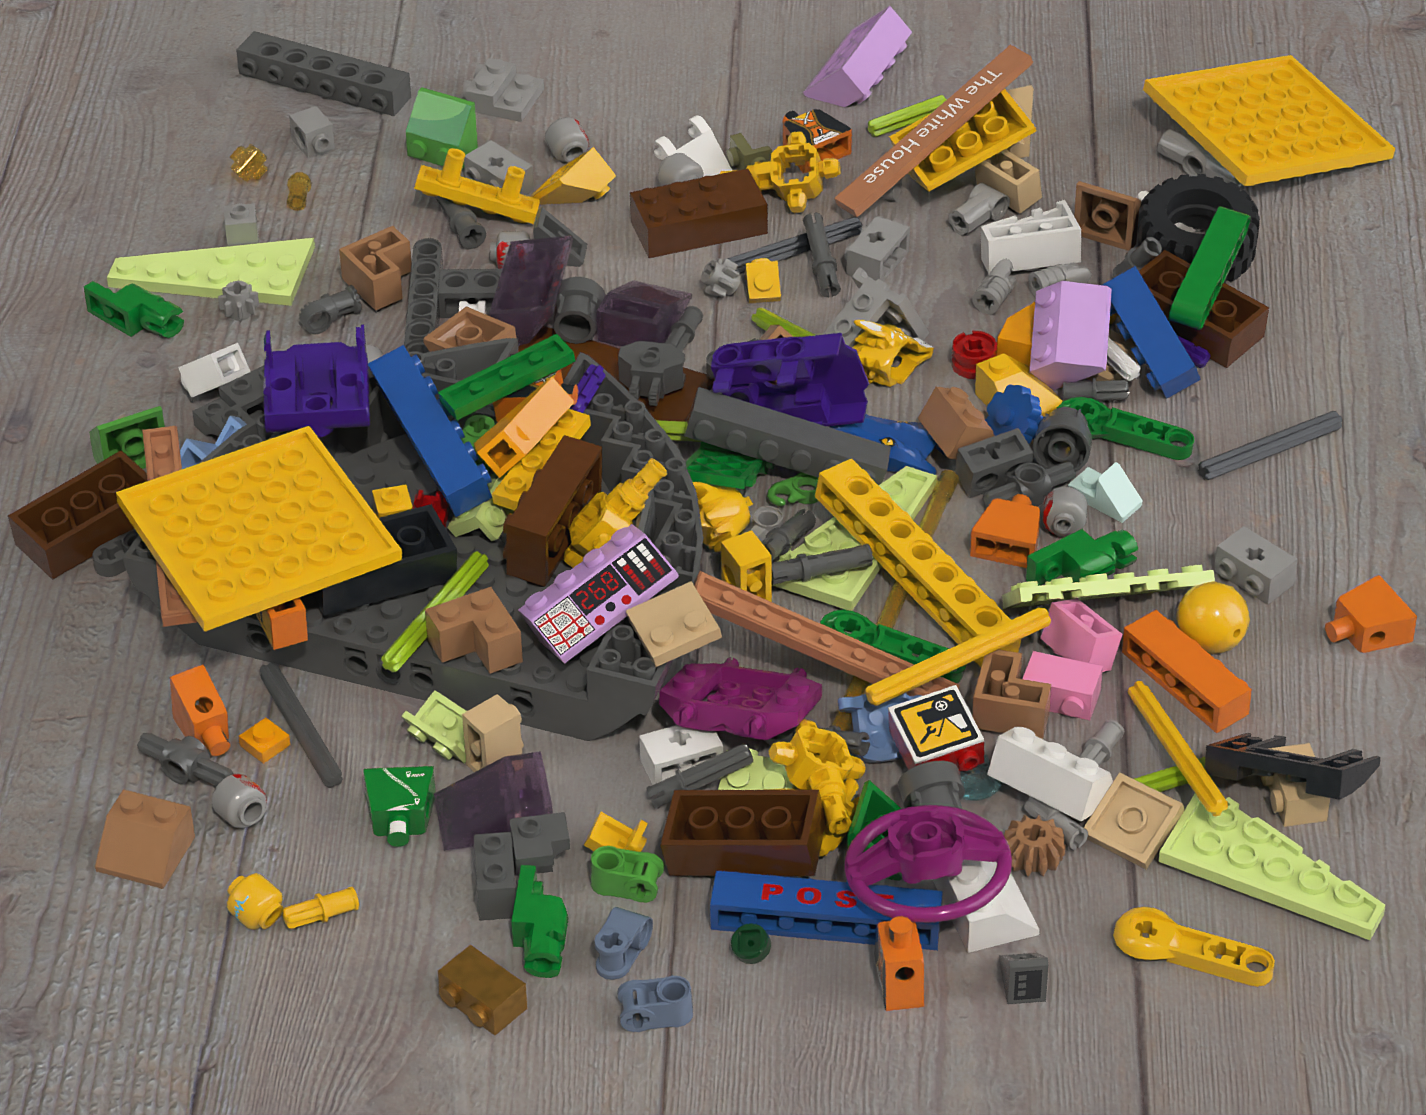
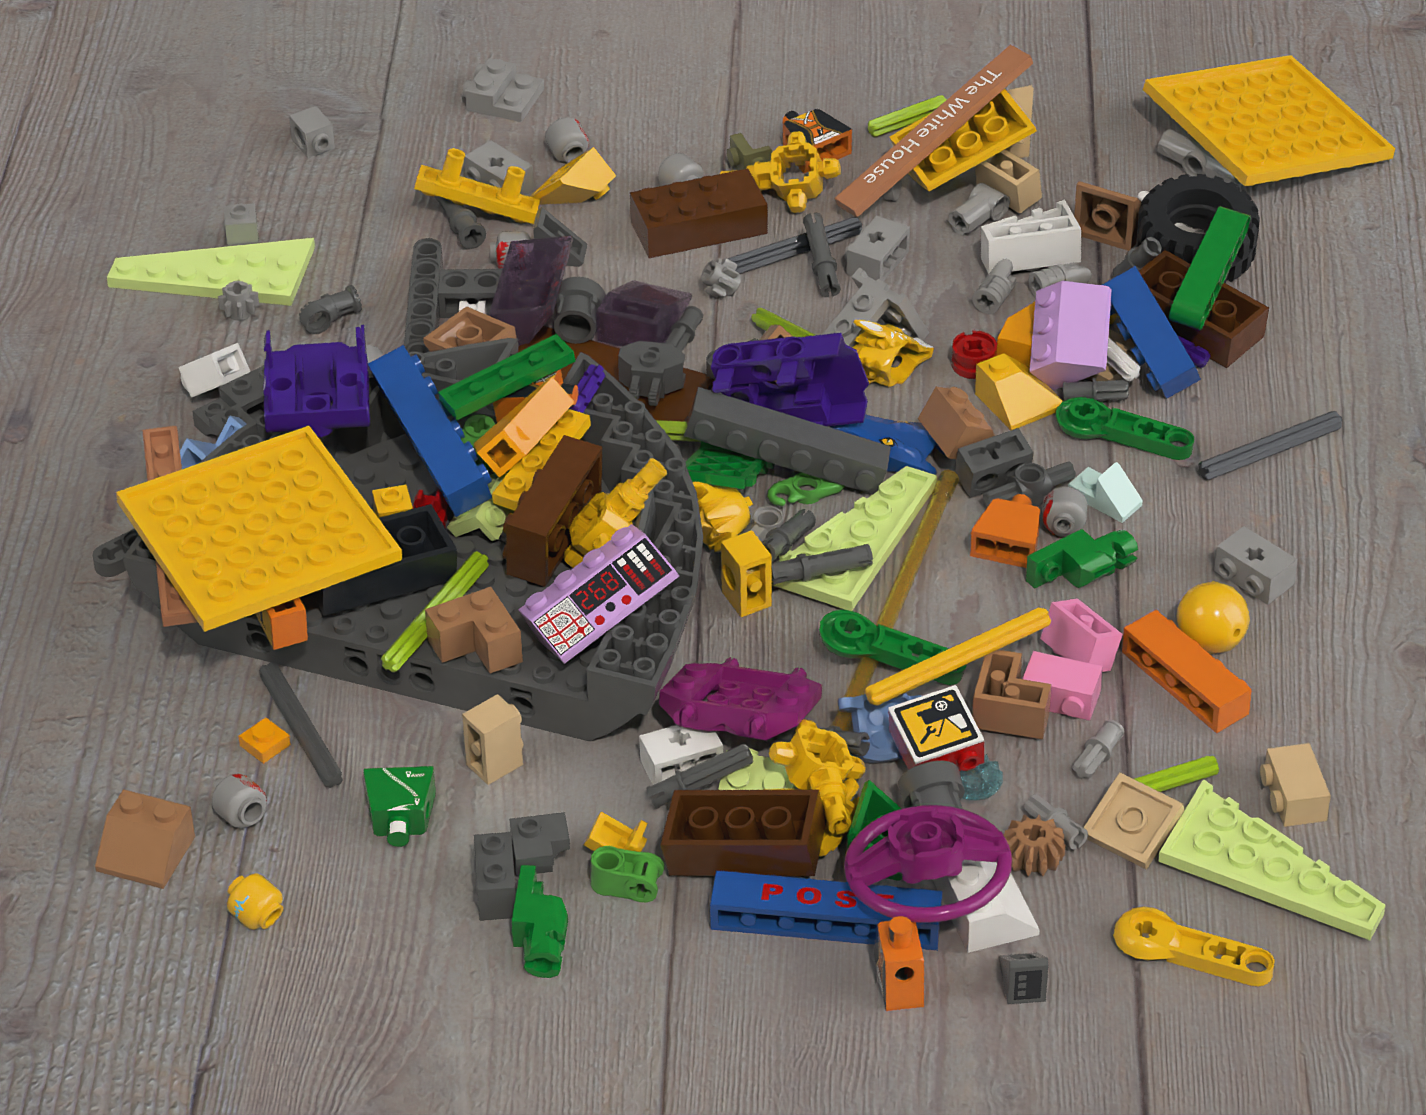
reddish brown brick [8,451,148,580] -> none
green plate [84,281,184,338] -> none
bright green slope [89,406,165,469] -> none
dark grey axle [137,733,233,786] -> none
orange torso [170,664,230,756] -> none
clear yellow gear [230,144,268,182] -> none
dark grey brick [236,31,411,116] -> none
yellow axle [282,886,359,929] -> none
clear yellow pin [286,172,312,211] -> none
medium nougat brick [339,226,412,311] -> none
yellowish green bracket [401,690,467,764] -> none
bright green slope [406,87,478,169] -> none
clear purple slope [434,751,553,851] -> none
pearl gold brick [438,945,528,1035] -> none
sand blue piece [594,907,653,980] -> none
sand blue piece [617,975,693,1032] -> none
tan plate [626,581,722,667] -> none
white flag [654,115,732,177] -> none
nougat tile [693,571,960,696] -> none
dark green tile [731,923,771,964] -> none
yellow bracket [745,258,781,303] -> none
lavender slope [803,6,912,107] -> none
yellow brick [815,459,1022,667] -> none
blue plant [985,384,1044,444] -> none
white slope [987,727,1113,821] -> none
yellowish green wing [1002,565,1215,609] -> none
dark grey piece [1033,407,1092,472] -> none
yellow axle [1128,681,1228,816] -> none
black wedge [1204,733,1381,800] -> none
orange torso [1325,575,1417,653] -> none

